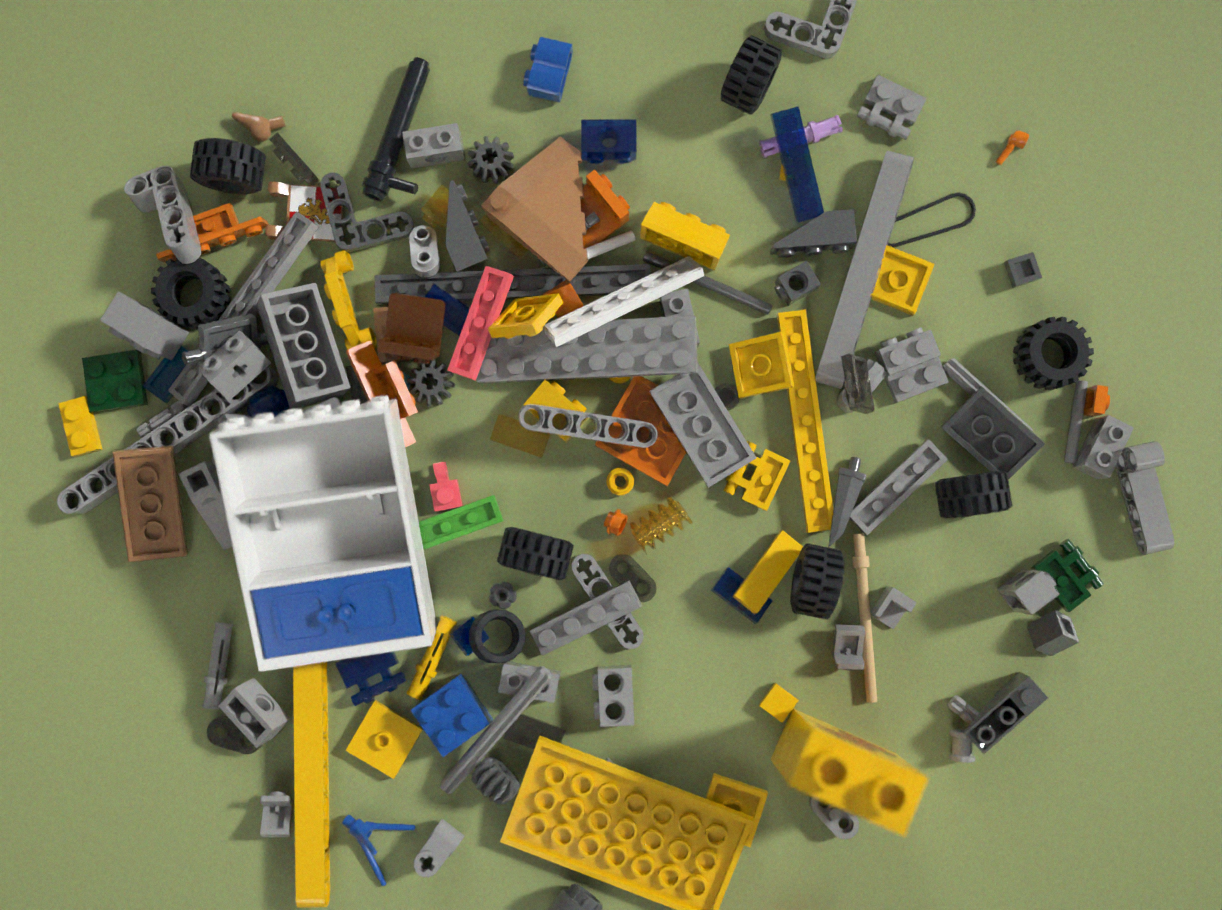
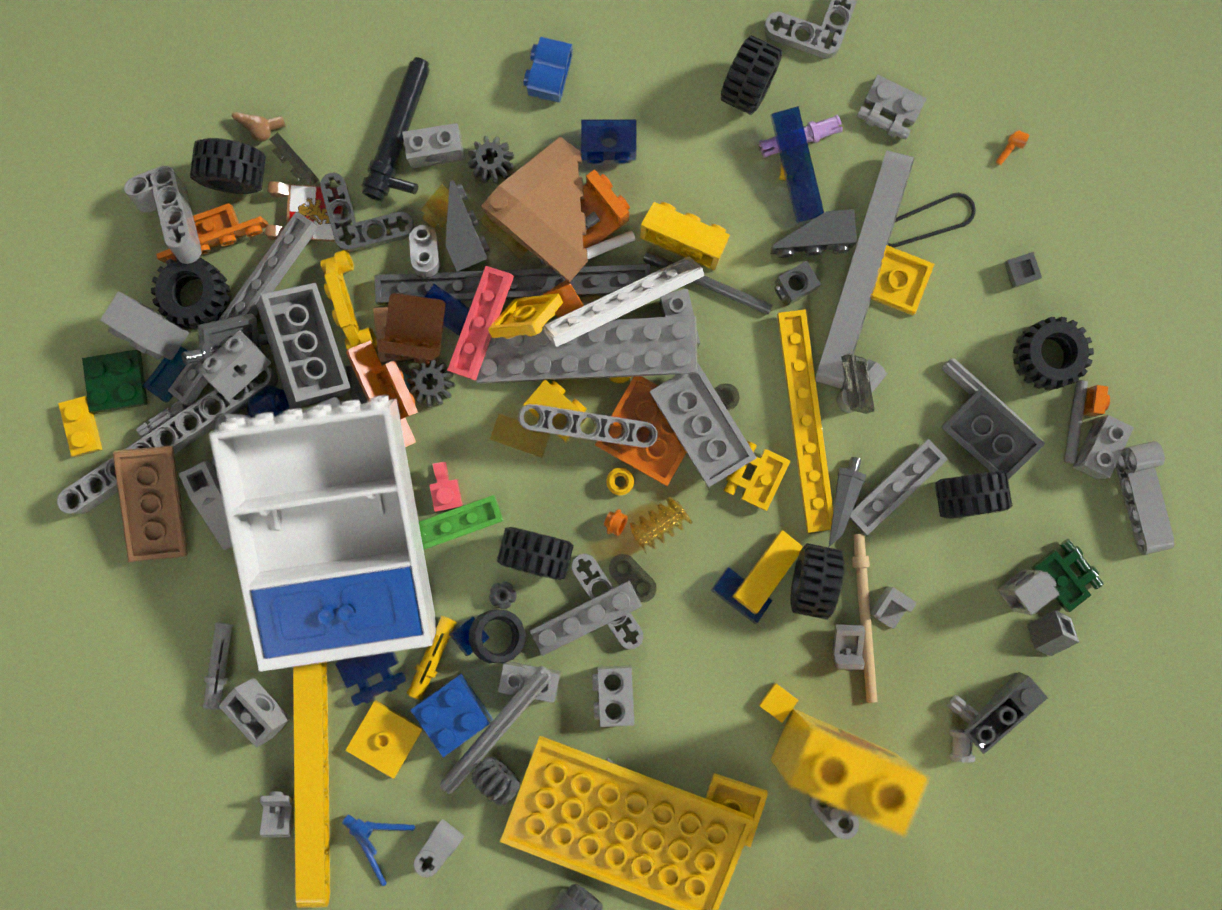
clear smoke plate [207,716,263,754] -> none
clear smoke plate [503,713,566,749] -> none
yellow plate [729,331,795,399] -> none
light grey plate [875,327,949,403] -> none

